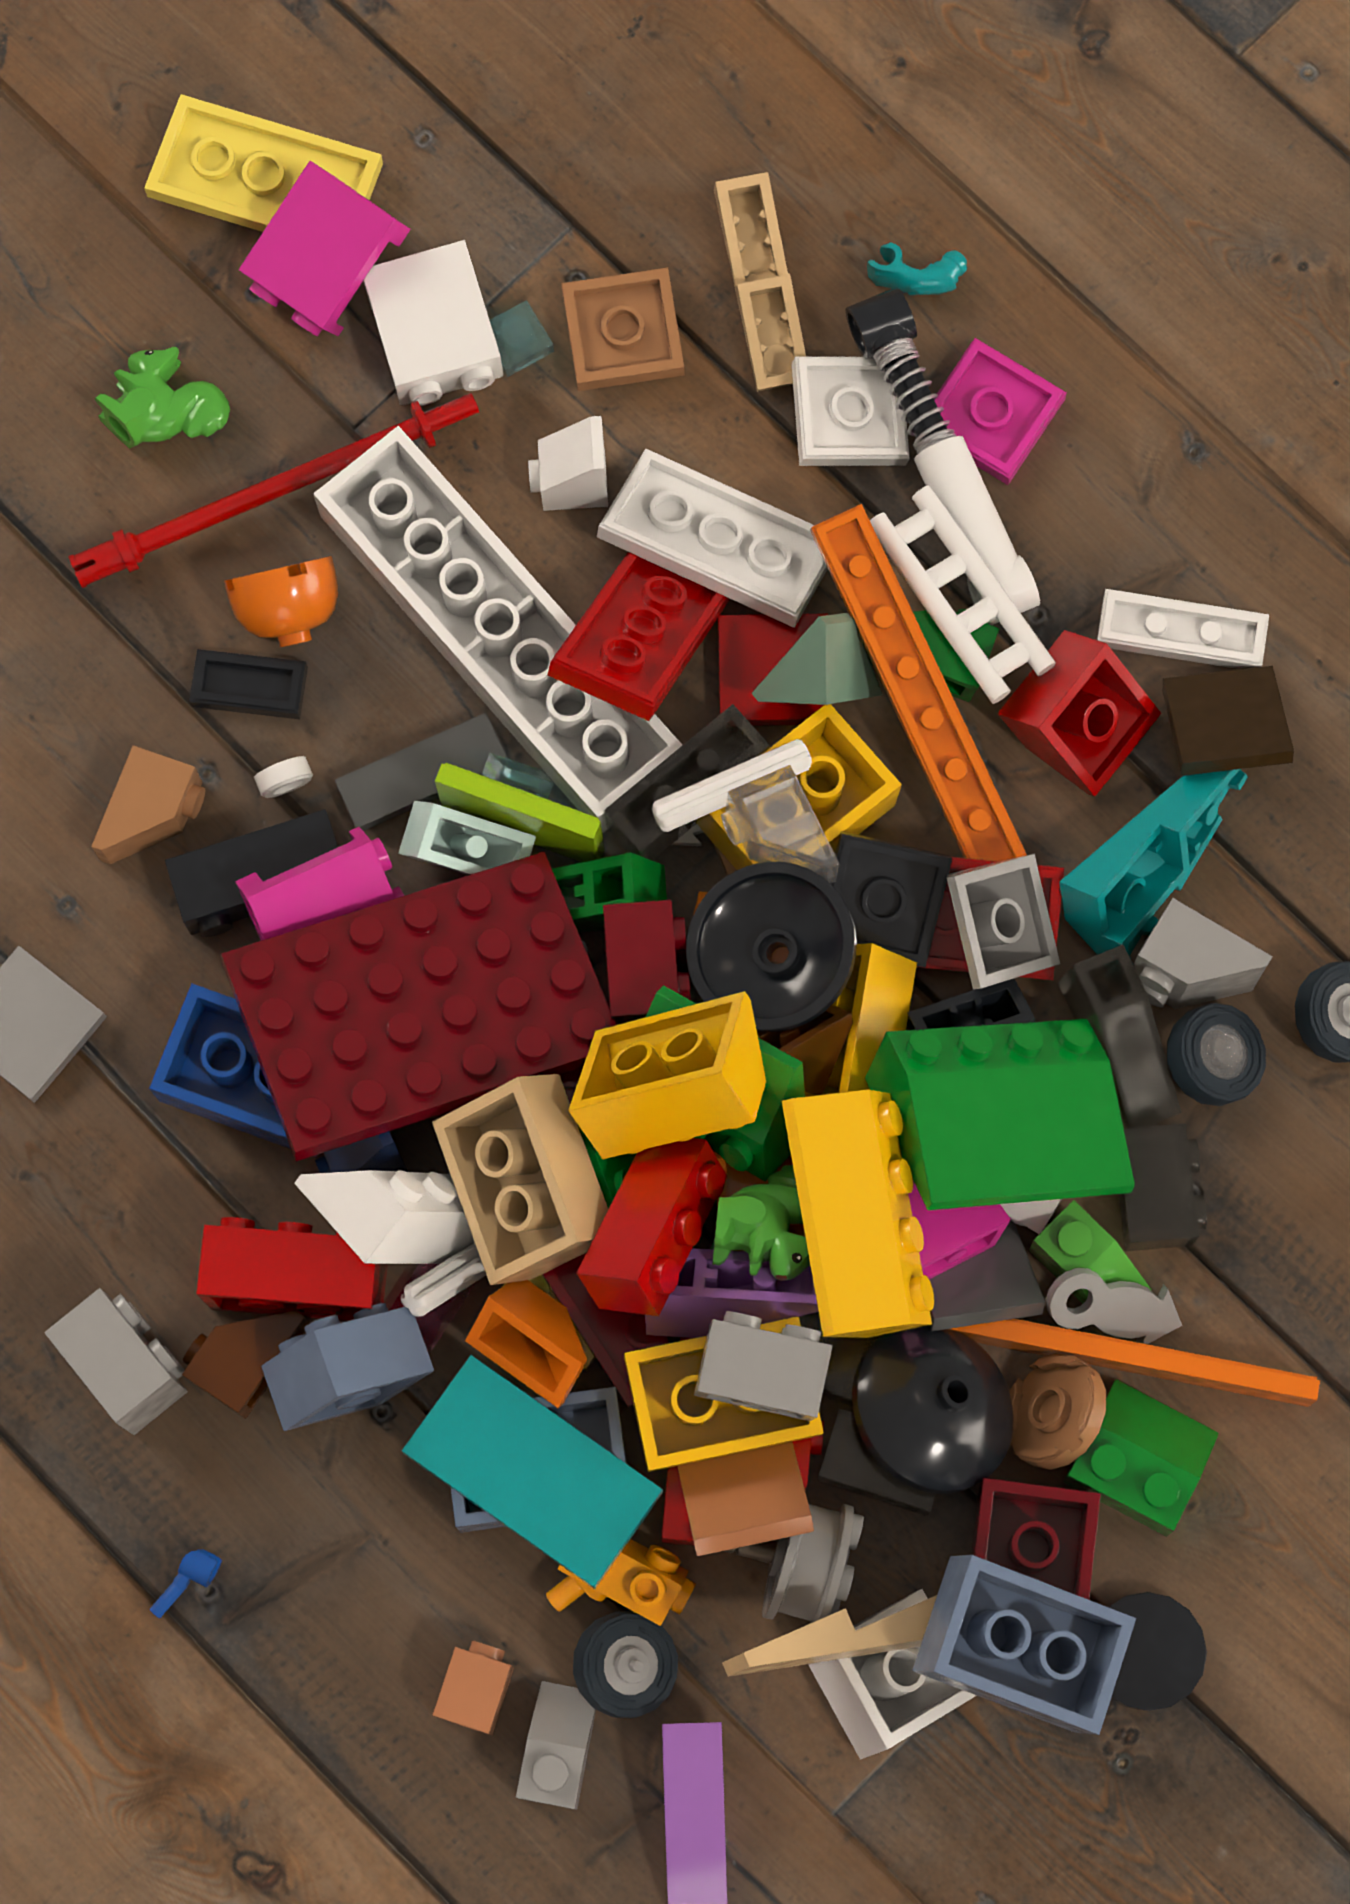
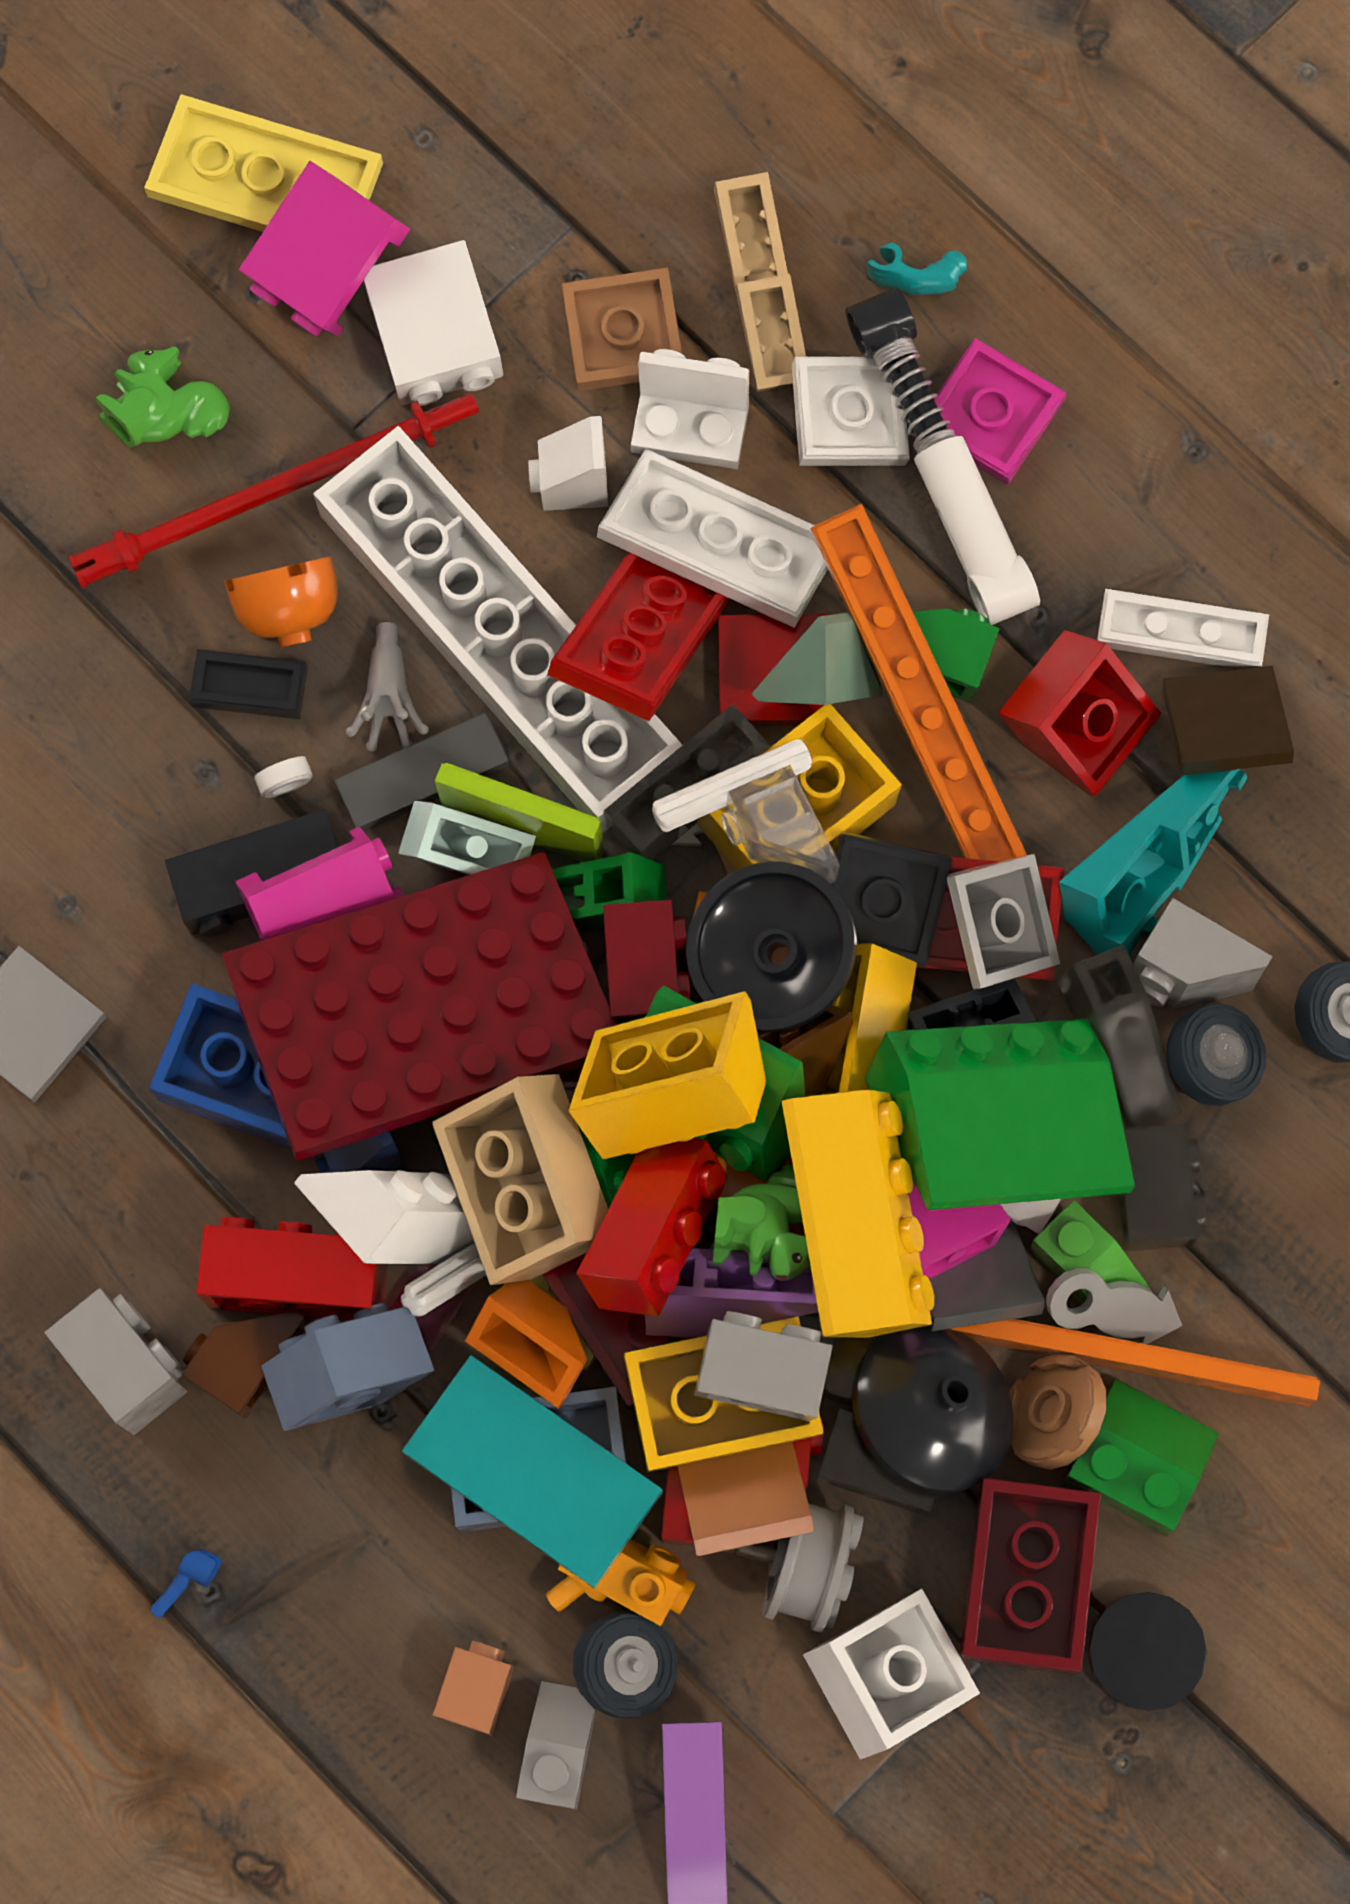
medium nougat slope [91,745,205,864] -> none
clear light blue plate [482,753,554,799] -> none
clear light blue plate [489,300,554,377] -> none
tan slope [722,1595,937,1677] -> none
white bar [870,485,1056,704] -> none
sand blue brick [912,1555,1136,1735] -> none
none -> light grey piece [345,622,429,751]
none -> white bracket [631,349,749,470]

